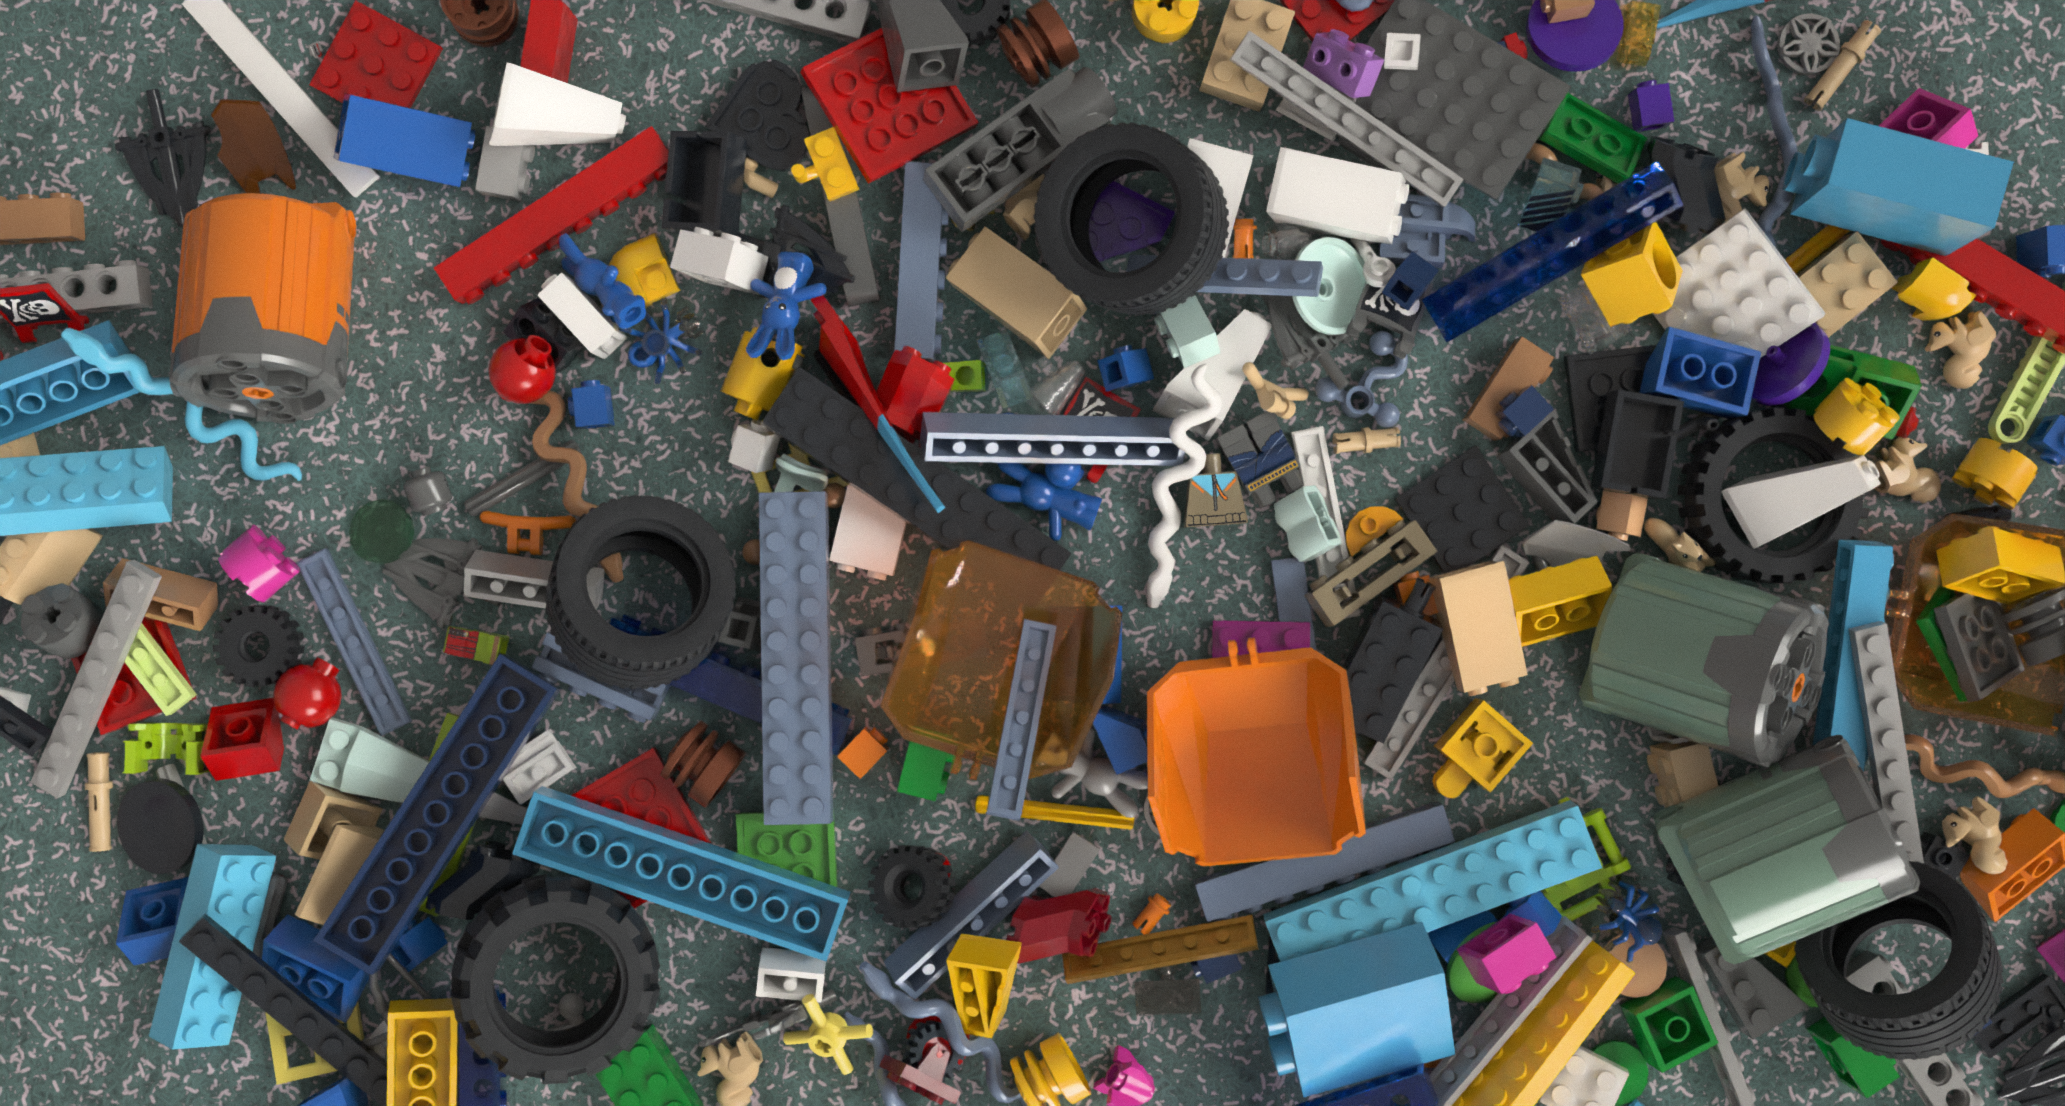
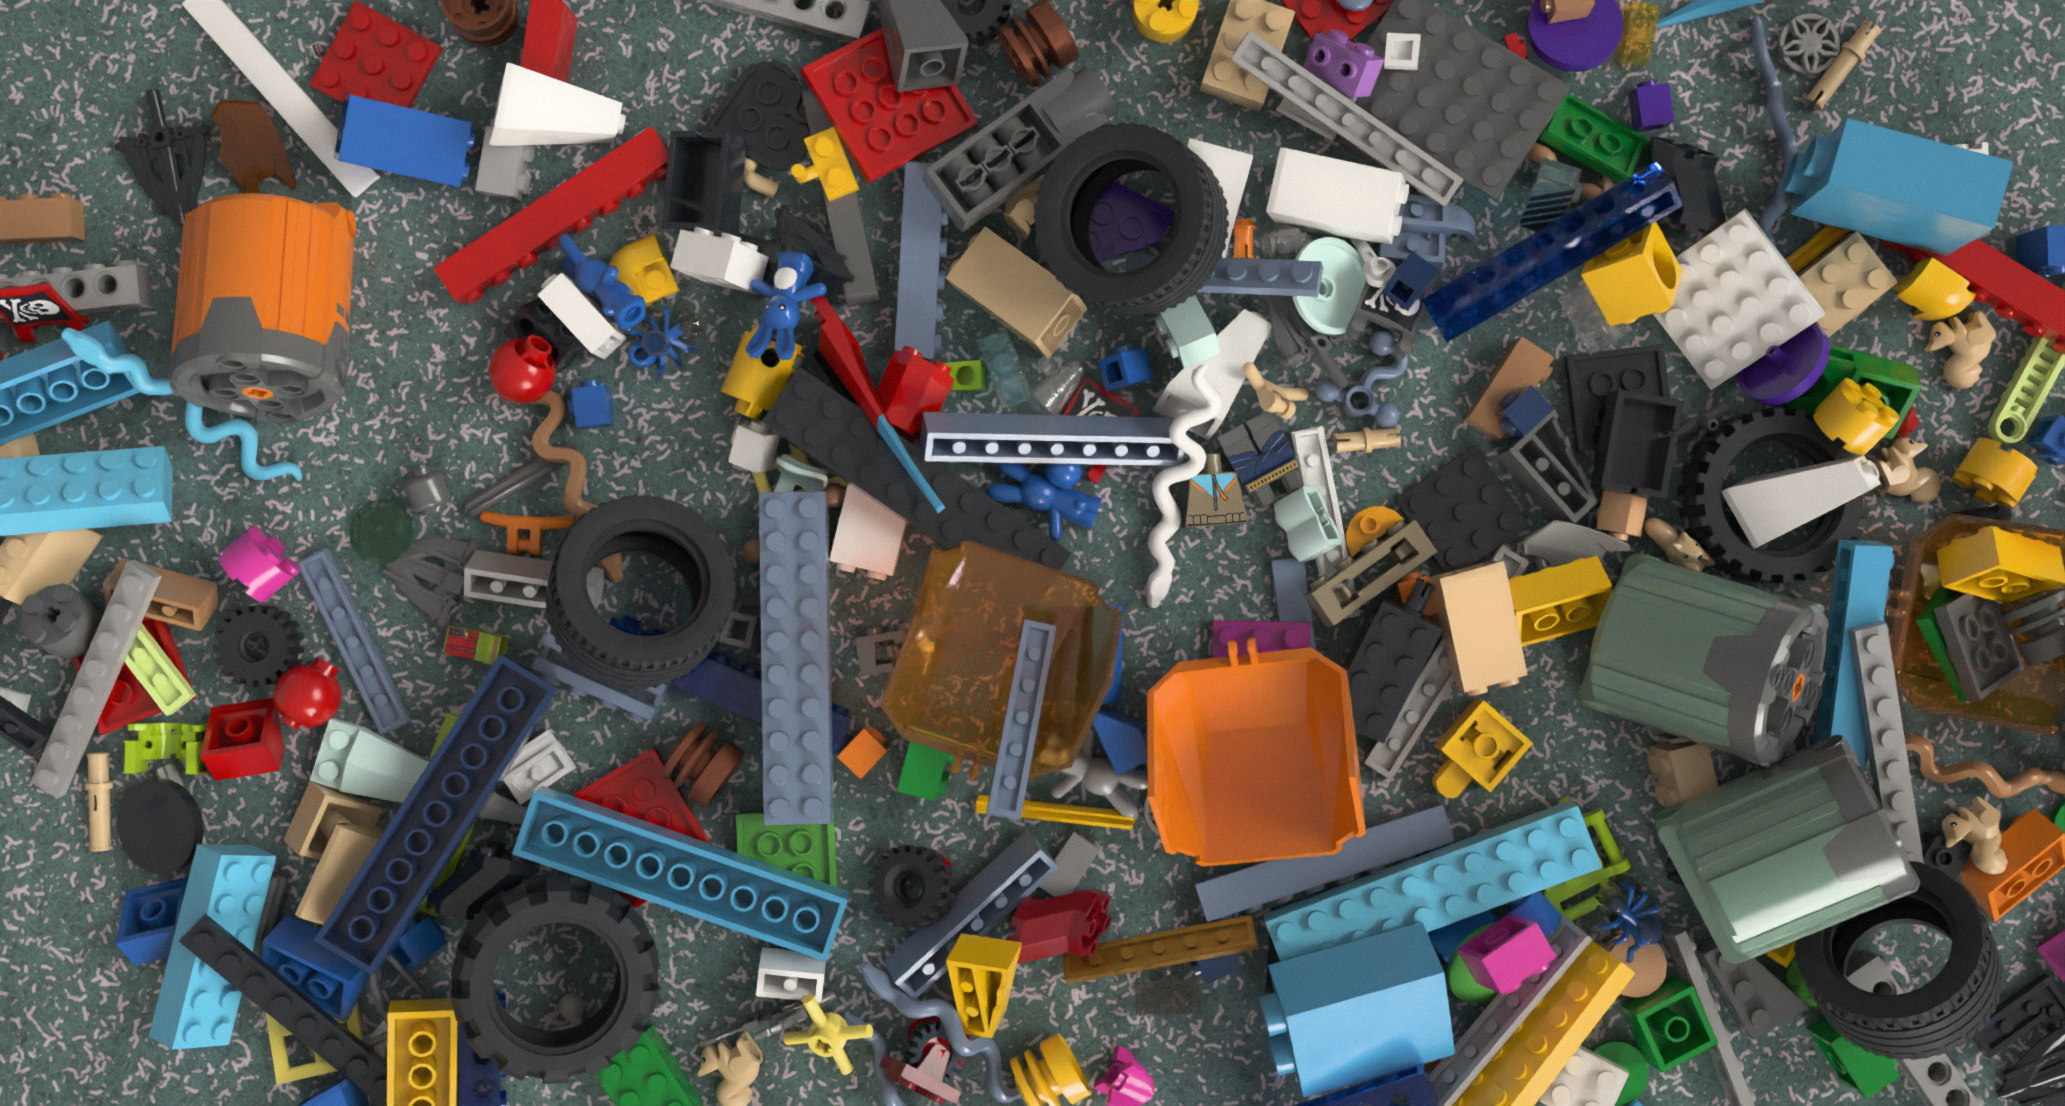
orange pin [1132,893,1171,935] -> none
blue slope [1640,327,1761,419] -> none
tan animal [1714,152,1769,222] -> none
dark pink brick [1879,88,1978,149] -> none

